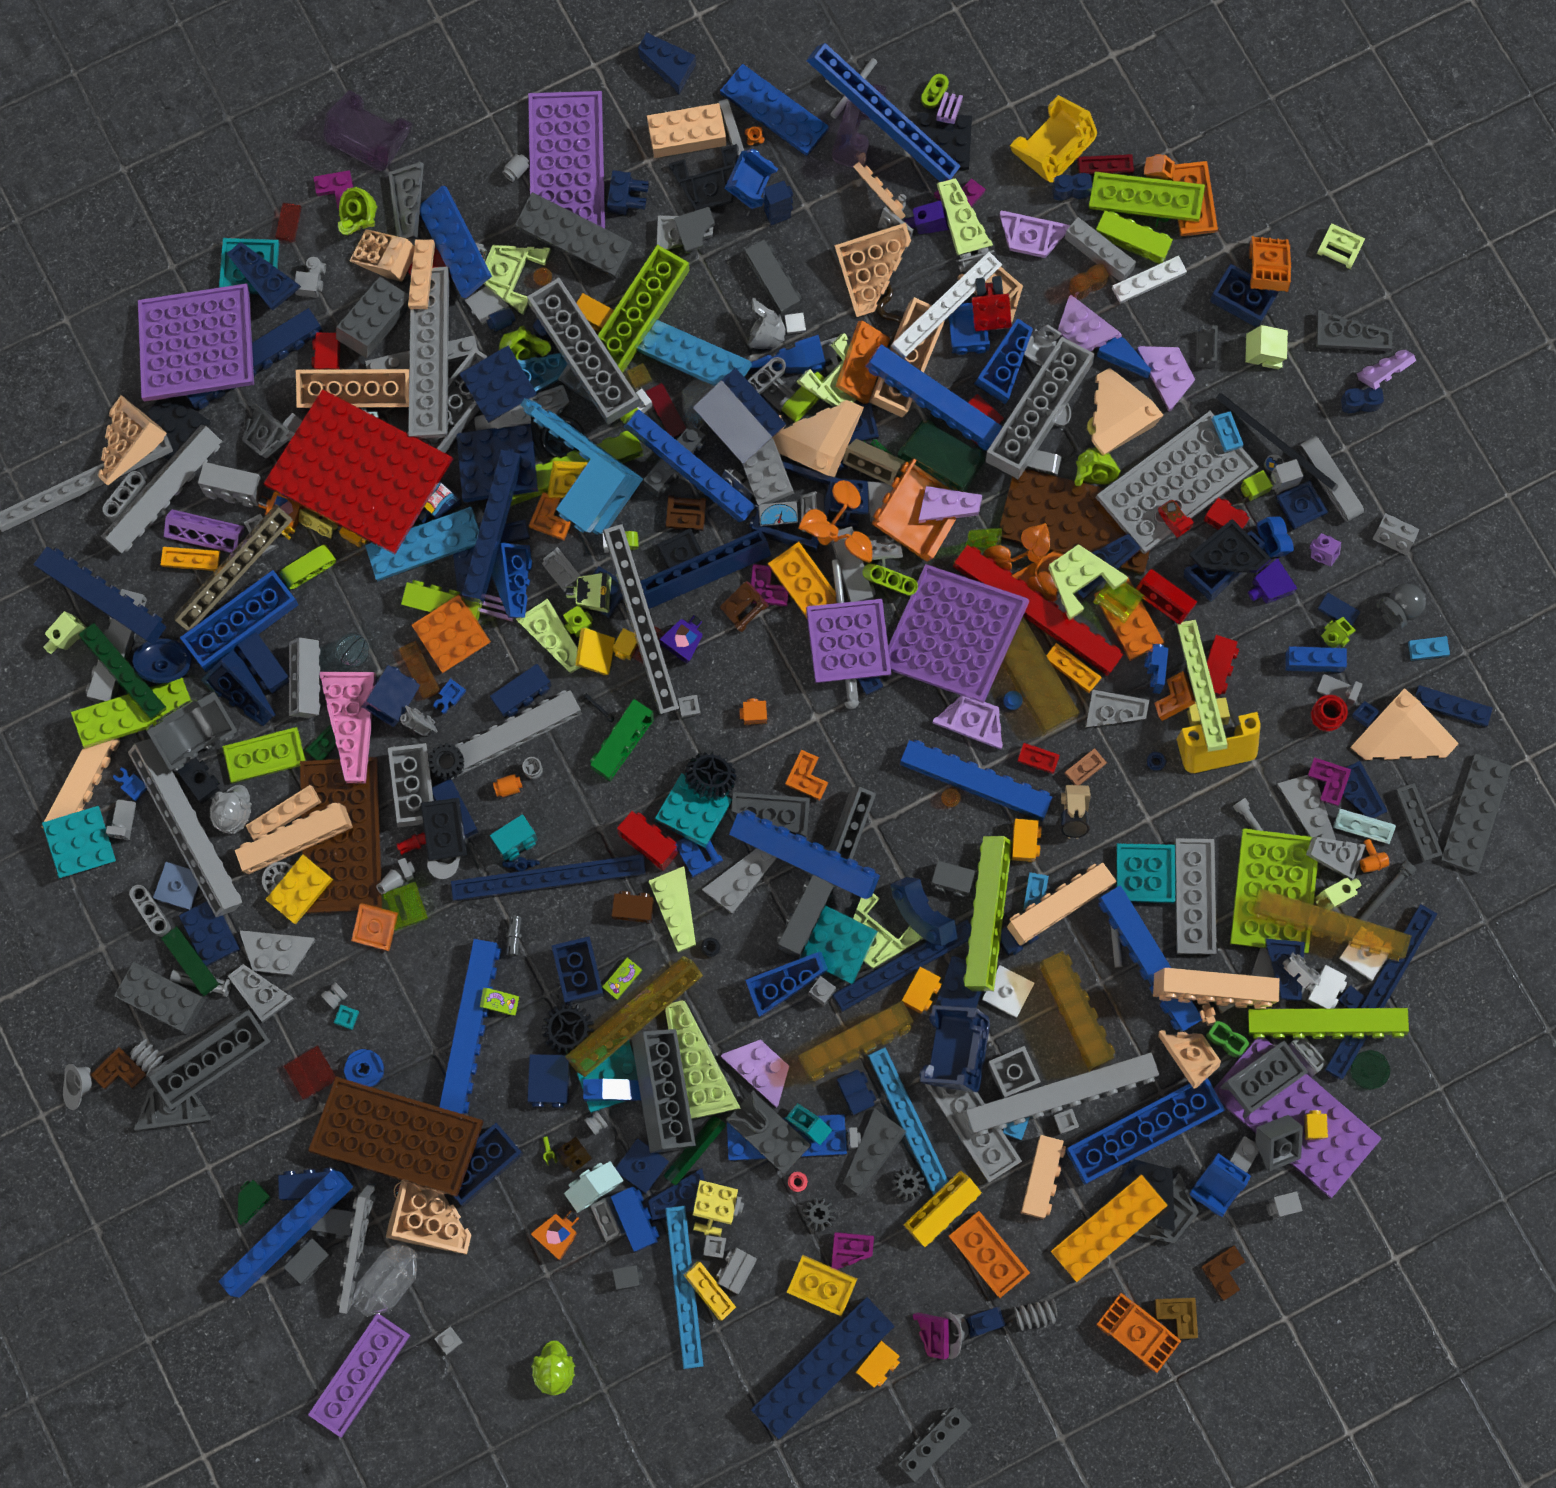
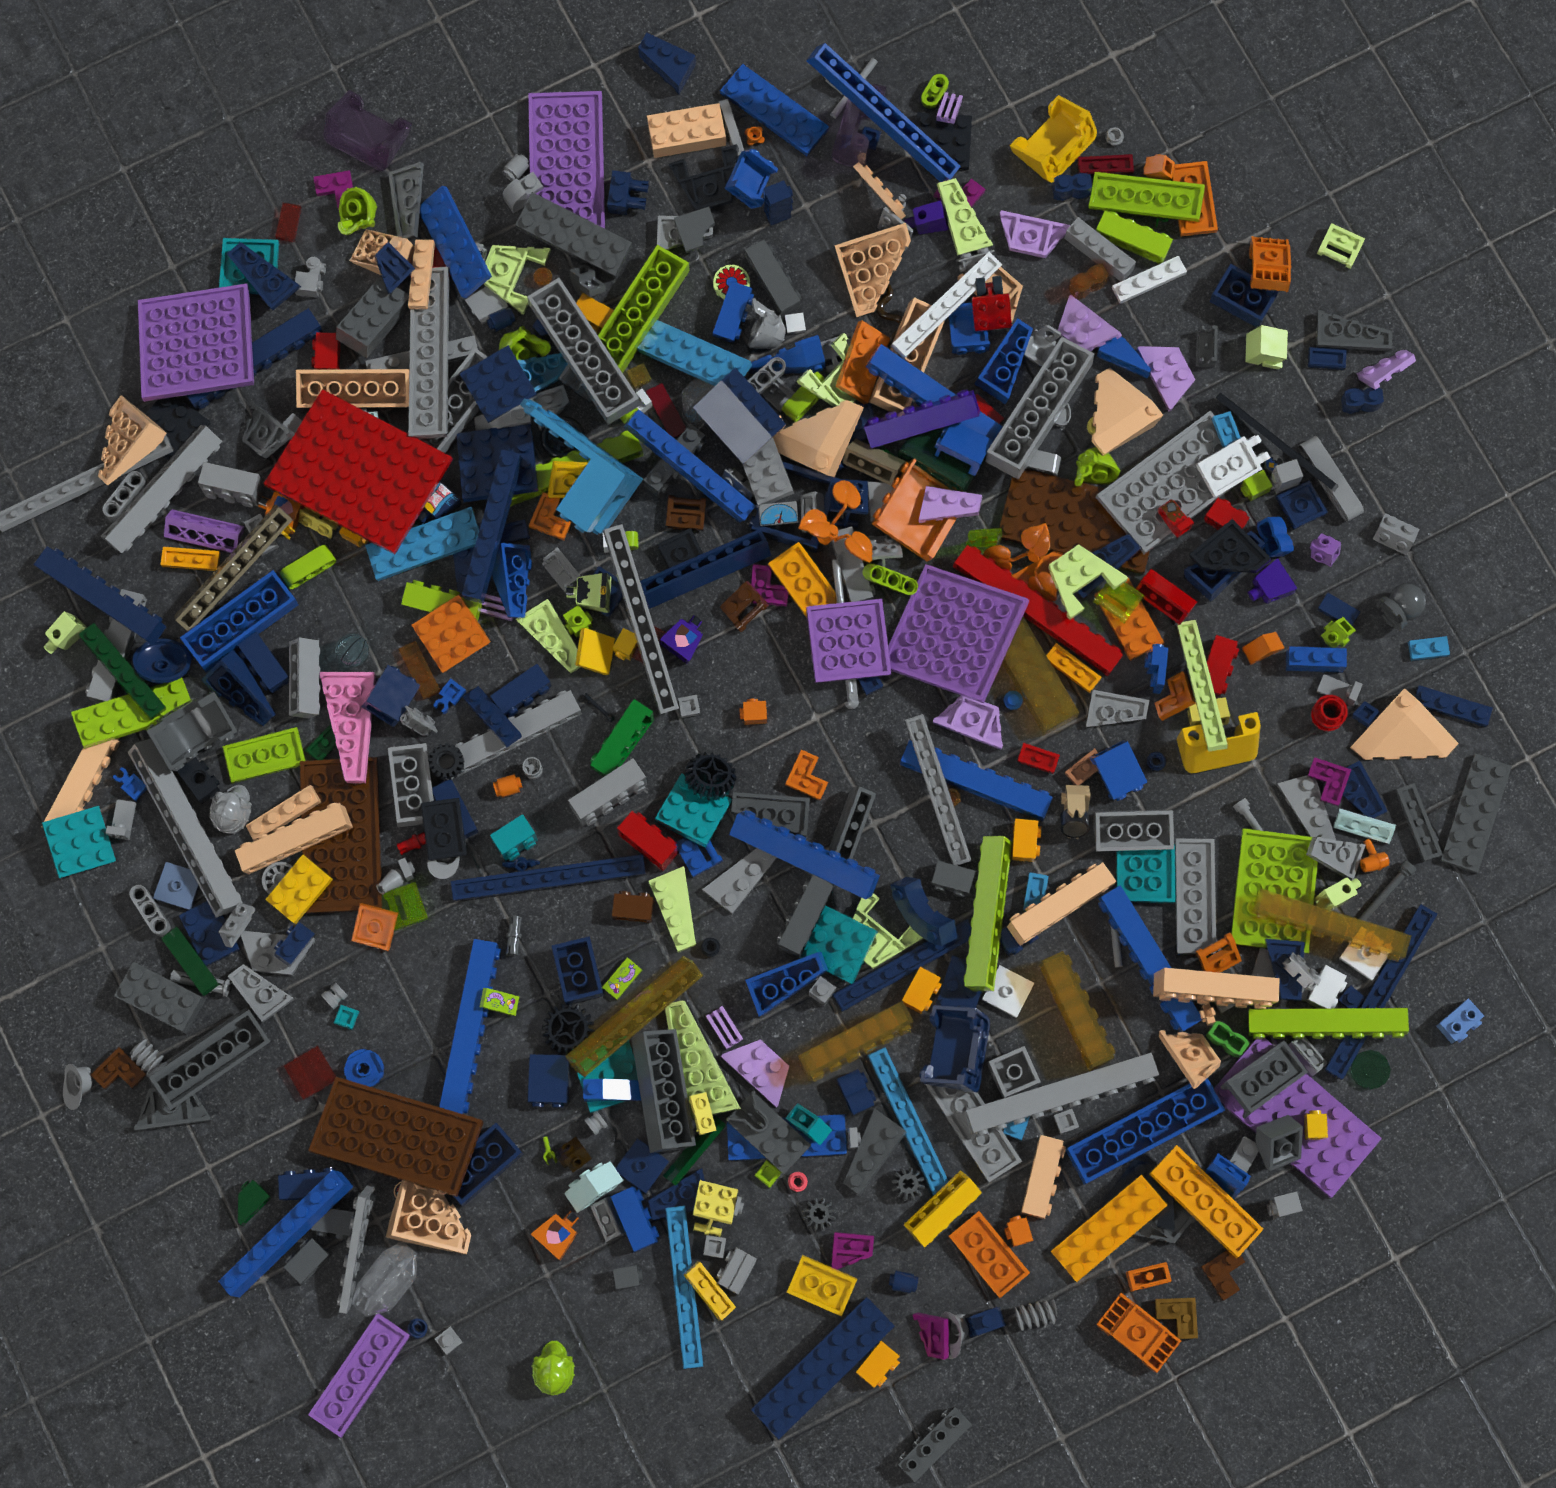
none -> light grey bracket [219,903,255,948]
none -> dark blue brick [274,922,315,967]
none -> dark blue wing [374,242,415,294]
none -> dark blue plate [407,1318,427,1339]
none -> dark blue plate [463,686,522,748]
none -> light grey brick [503,172,543,214]
none -> light grey brick [568,758,647,826]
none -> dark grey brick [569,264,606,297]
none -> light yellow hinge [688,1092,717,1135]
none -> lavender tile [706,1006,743,1050]
none -> tile [713,265,750,299]
none -> blue brick [713,281,754,344]
none -> lime tile [754,1160,781,1188]
none -> dark blue tile [858,126,882,150]
none -> dark purple brick [864,390,980,448]
none -> dark blue brick [888,1270,918,1294]
none -> light grey tile [905,714,972,866]
none -> blue panel [934,423,993,476]
none -> orange brick [1004,1215,1033,1247]
none -> blue panel [1089,740,1147,801]
none -> light grey slope [1093,809,1174,851]
none -> light grey plate [1105,127,1124,146]
none -> orange brick [1126,1262,1172,1292]
none -> light orange plate [1149,1145,1263,1258]
none -> white tile [1195,435,1271,497]
none -> orange plate [1195,932,1242,973]
none -> orange slope [1242,632,1285,665]
none -> dark blue tile [1307,347,1347,370]
none -> medium blue brick [1436,998,1484,1044]

